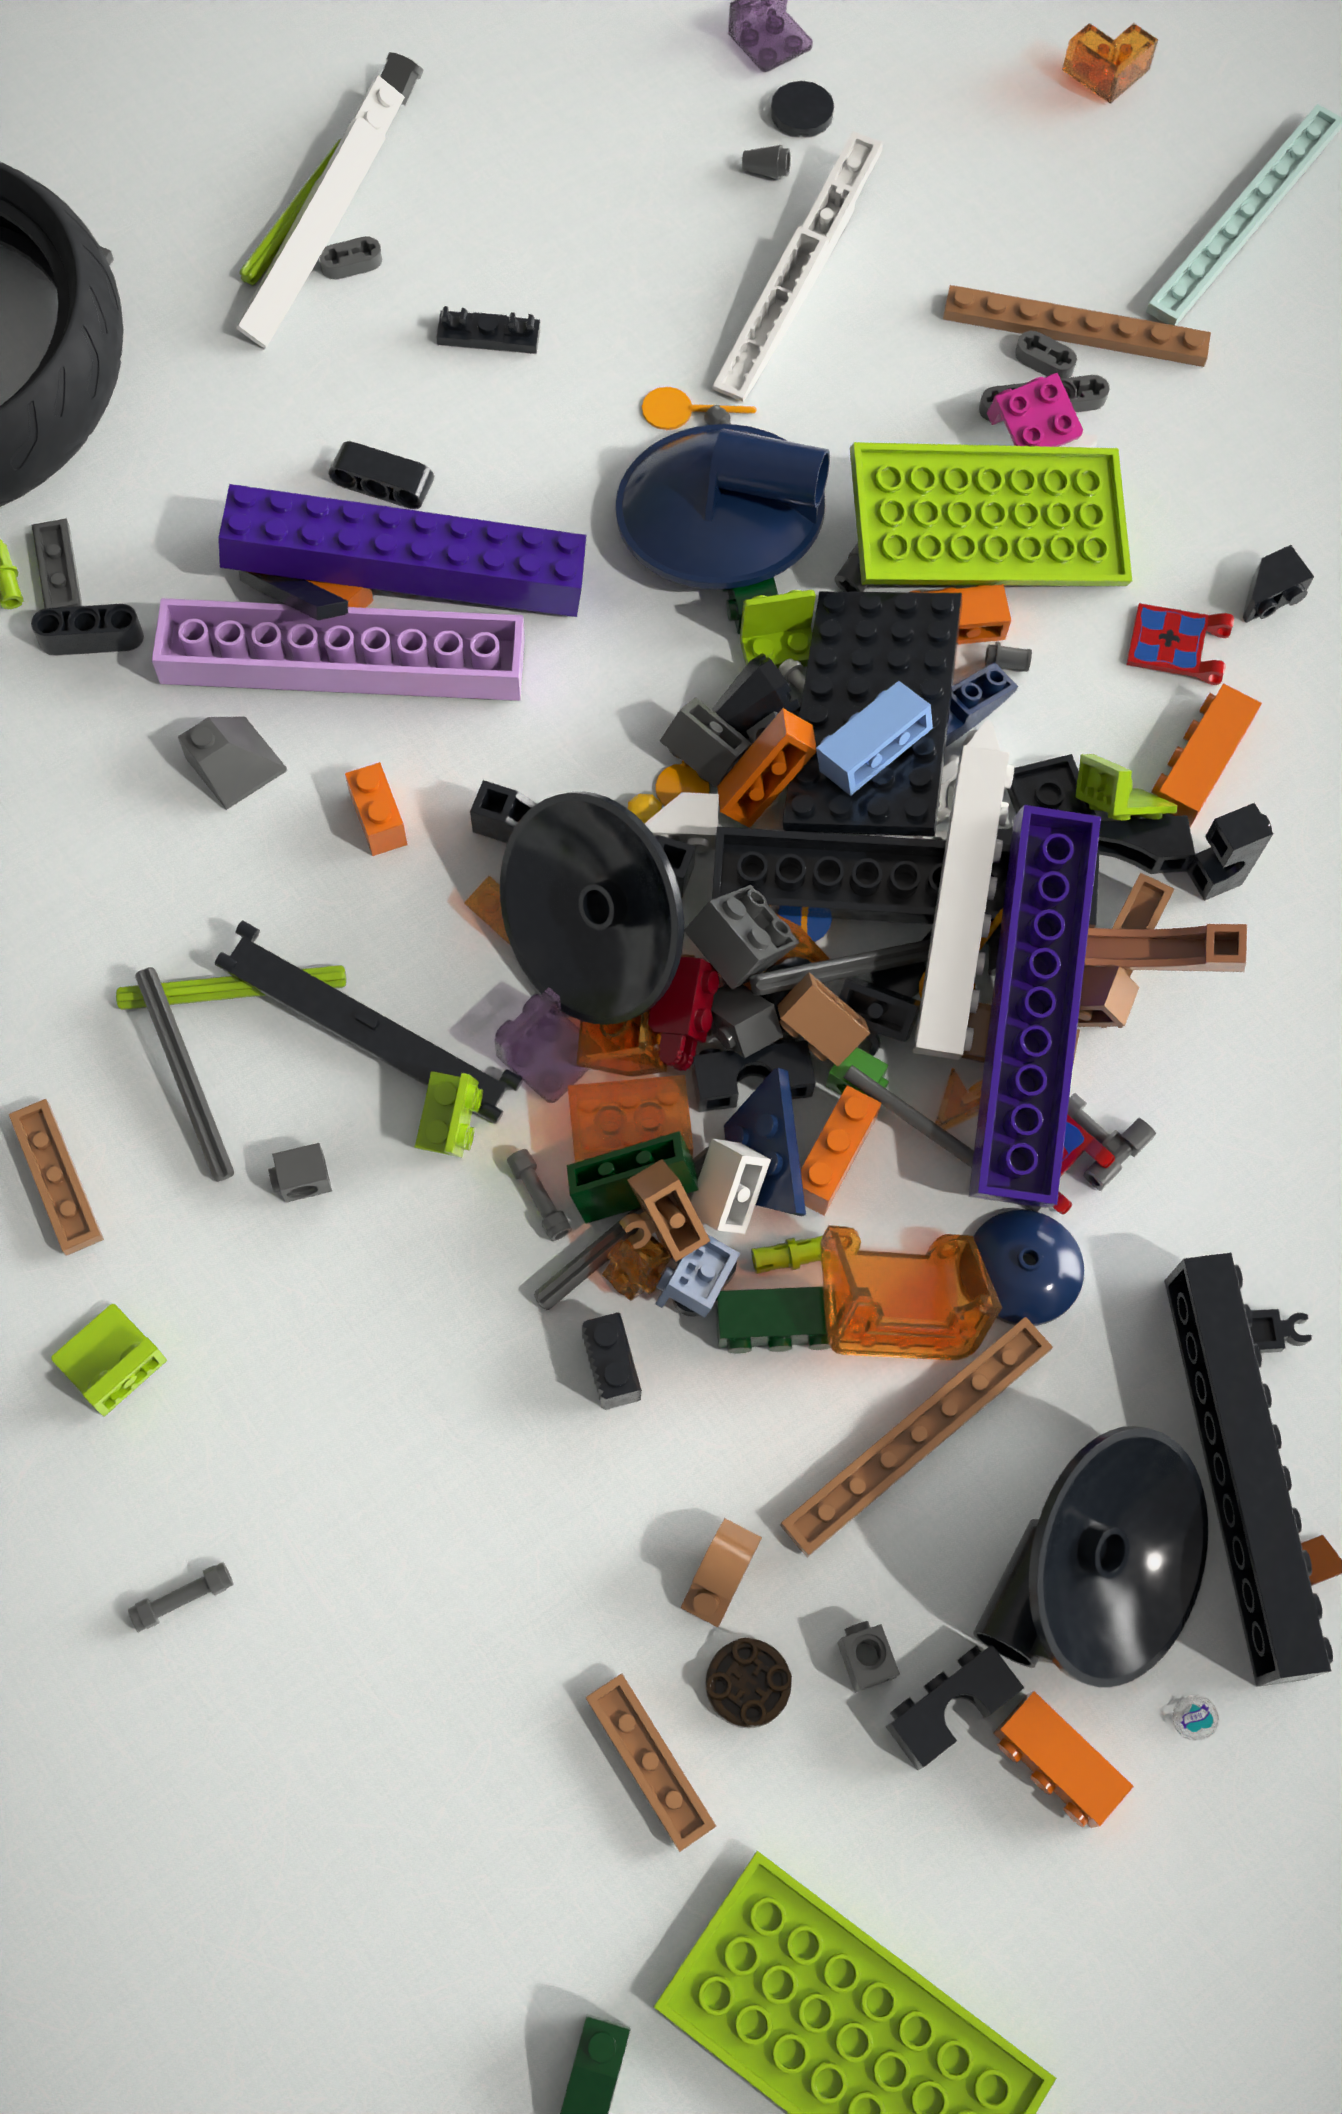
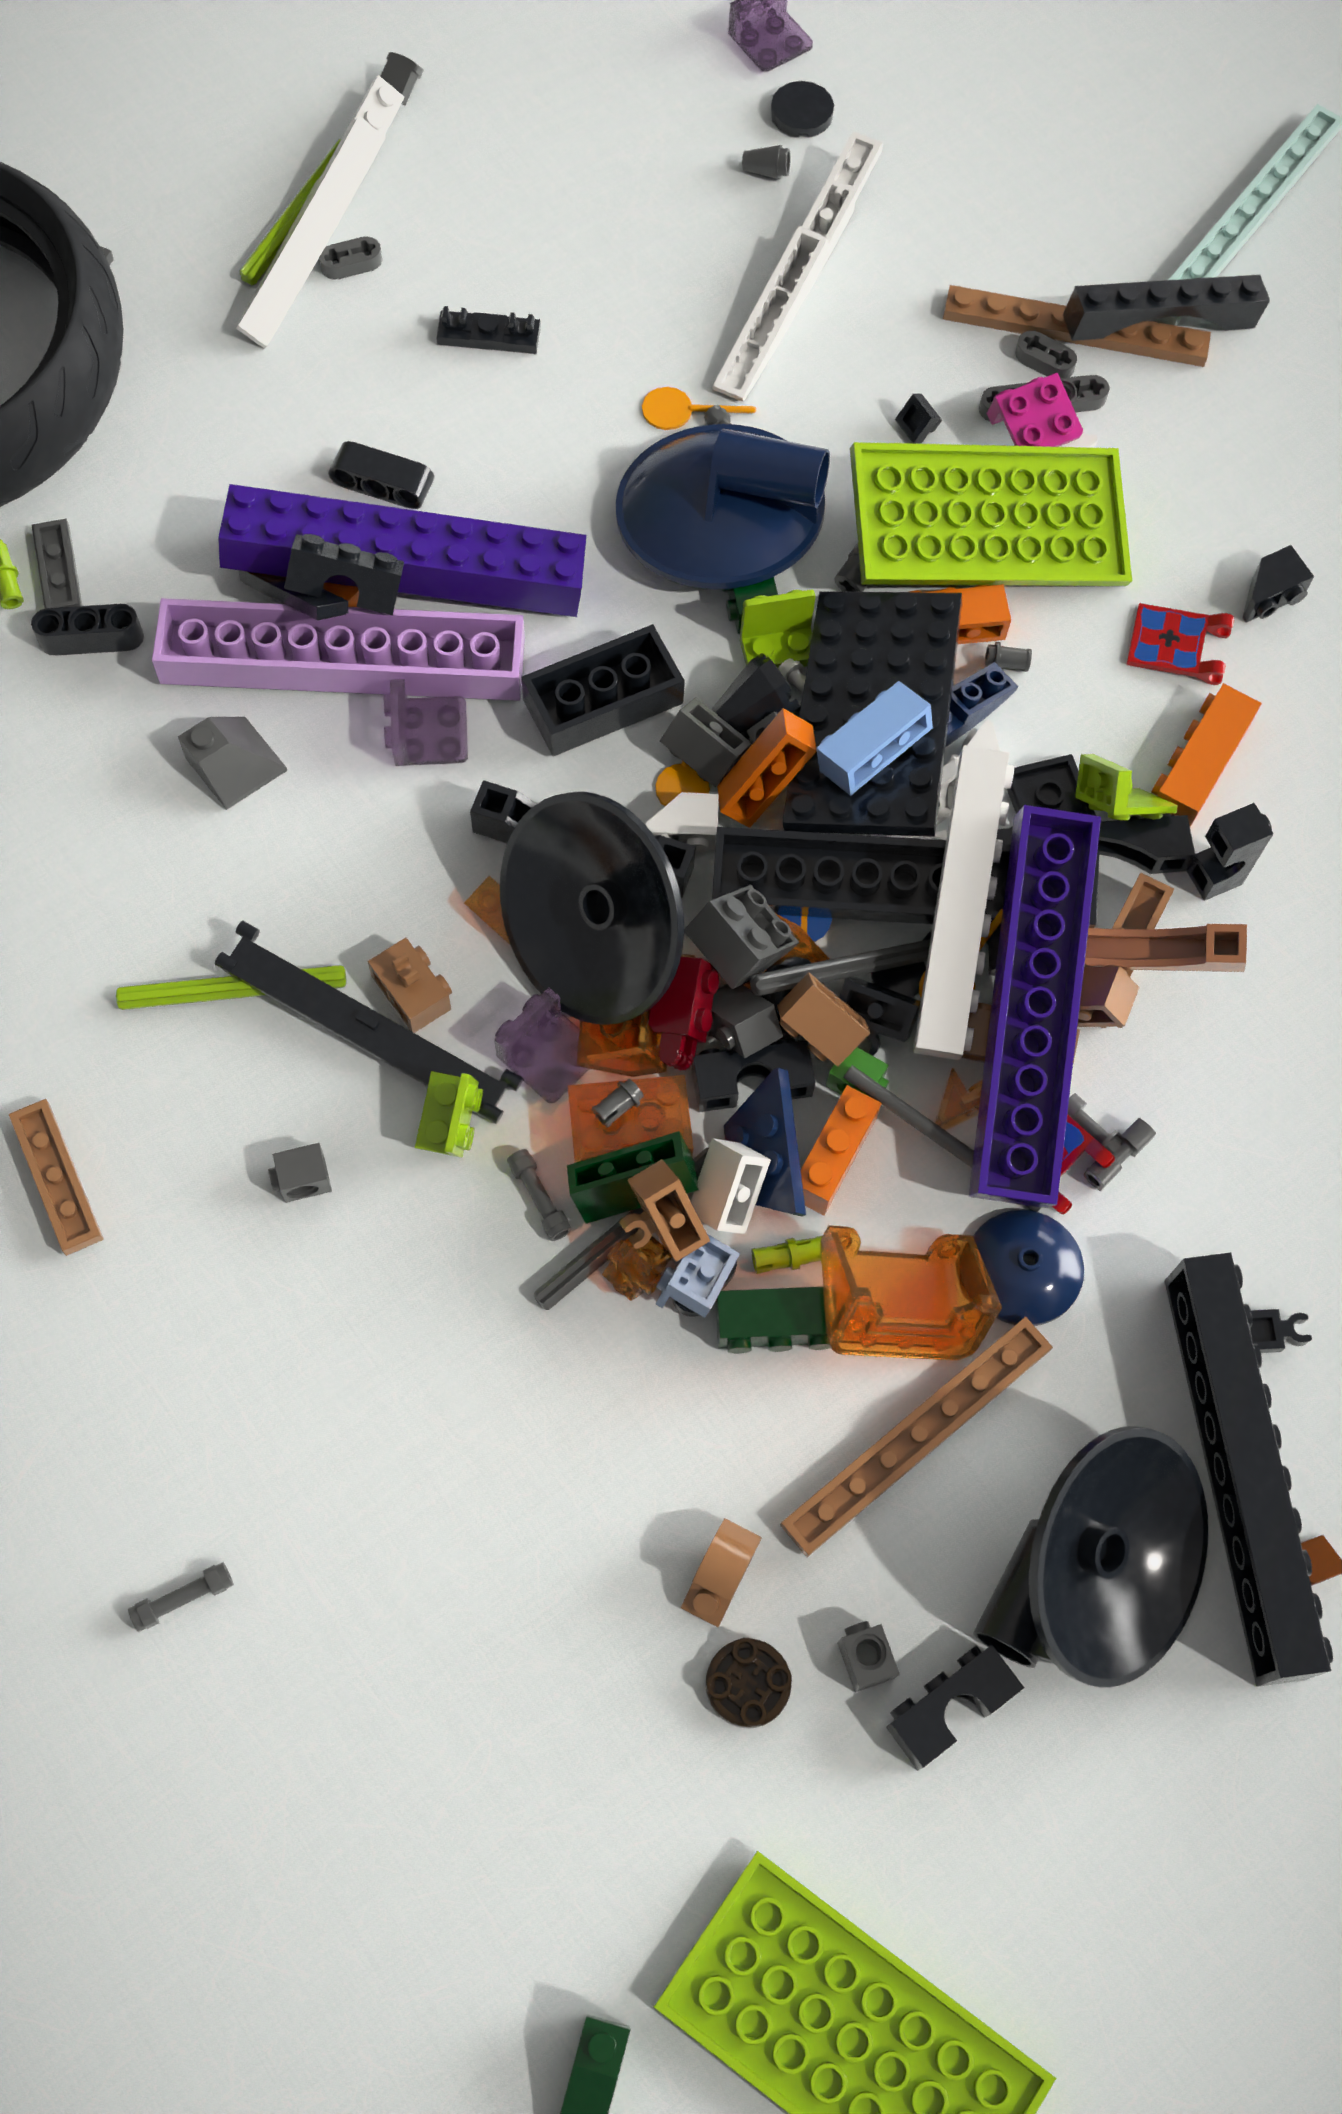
lime bracket [51,1304,168,1417] -> none
dark grey axle [135,967,234,1182] -> none
orange brick [345,762,408,856] -> none
black brick [582,1313,642,1410] -> none
medium nougat plate [586,1673,717,1852] -> none
yellow tile [628,794,662,824] -> none
orange brick [993,1691,1134,1828] -> none
clear orange brick [1062,23,1158,104] -> none
clear tile [1172,1695,1219,1741] -> none
none -> black arch [284,534,404,616]
none -> medium nougat brick [368,937,452,1033]
none -> clear purple bracket [383,679,468,766]
none -> black brick [521,624,685,757]
none -> dark grey pin [591,1079,644,1128]
none -> black tile [895,393,942,444]
none -> black arch [1063,274,1270,341]

